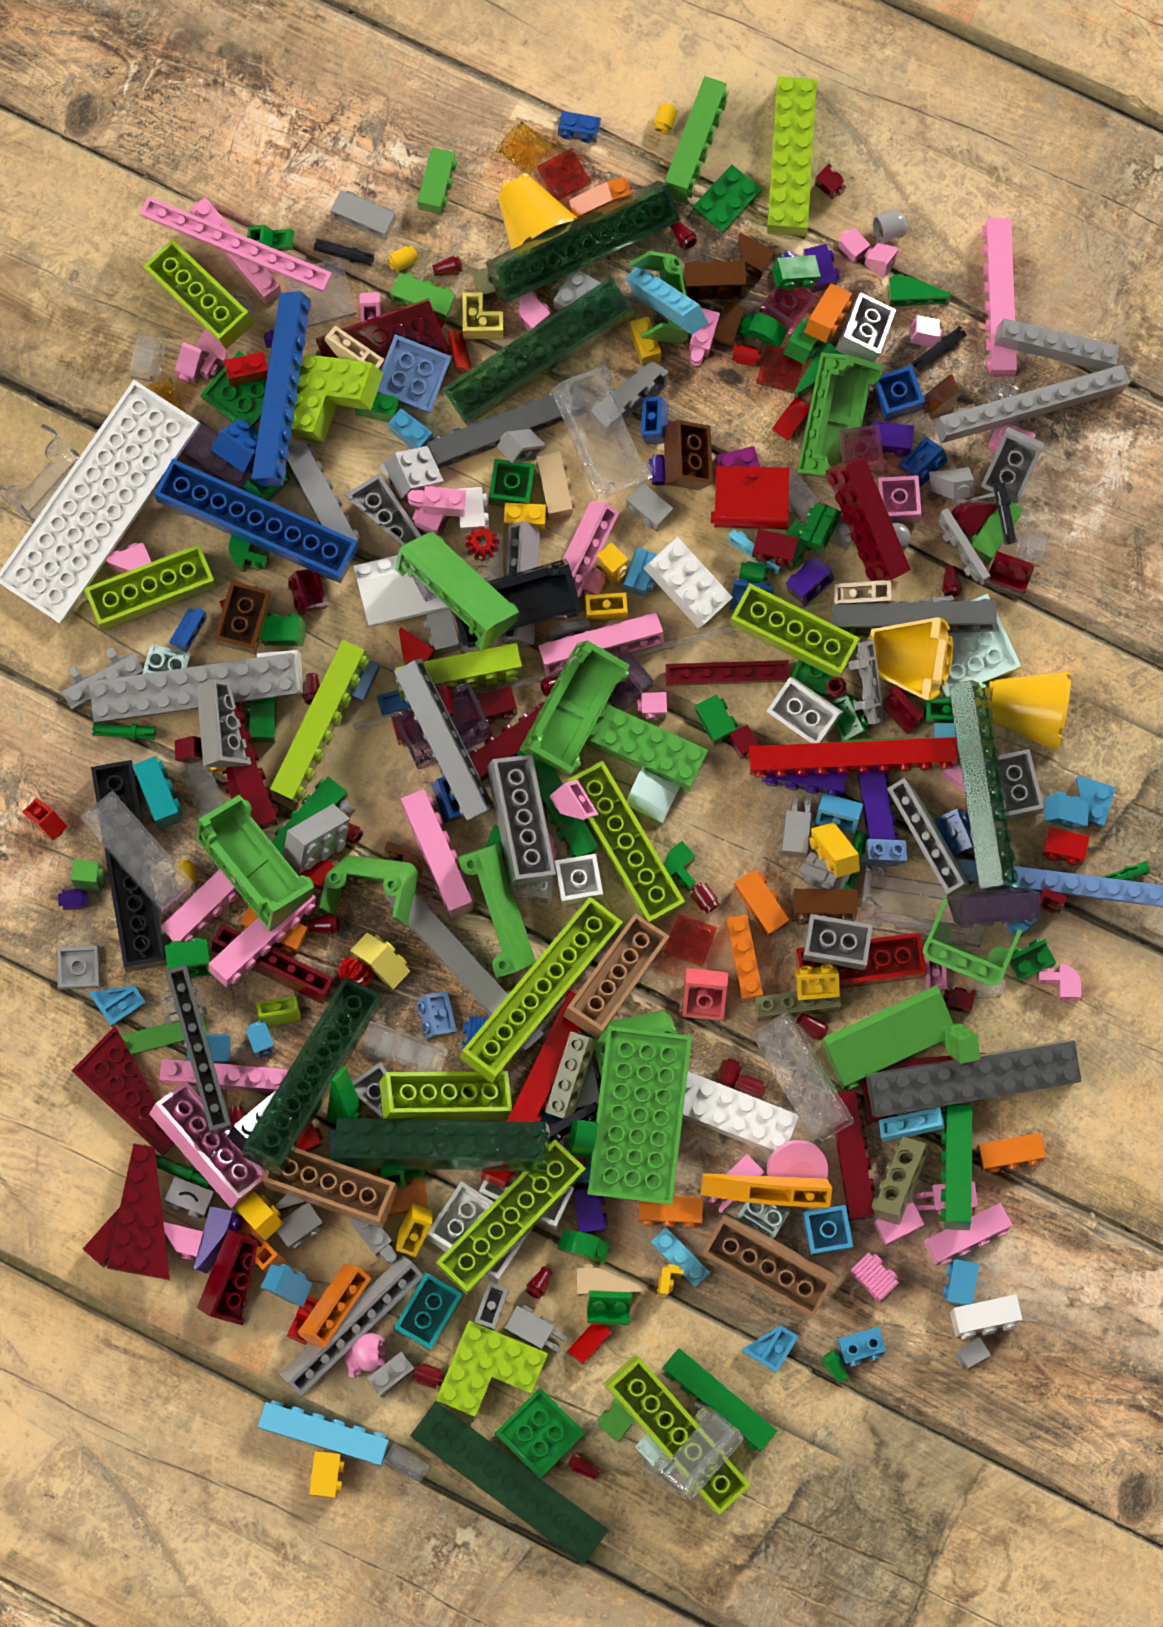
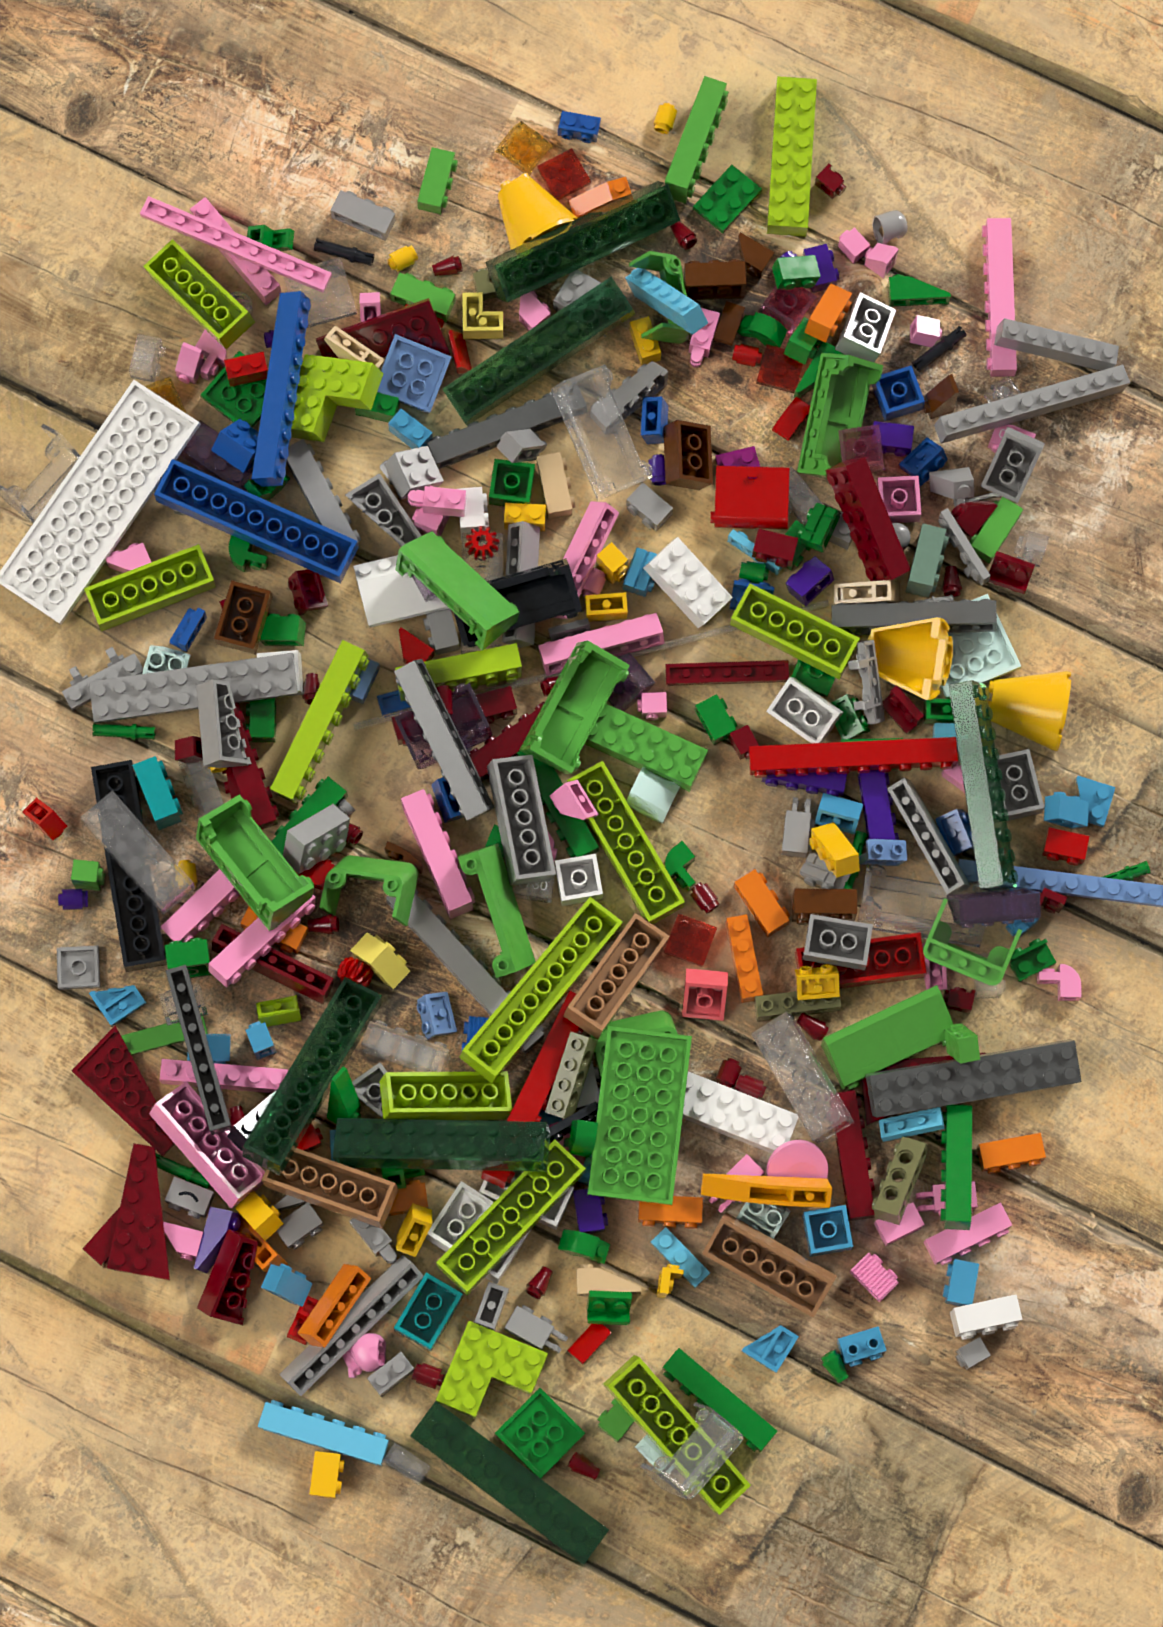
dark red cone [826,677,848,699] -> none
black pin [992,482,1017,545] -> none
none -> sand green brick [905,524,949,598]

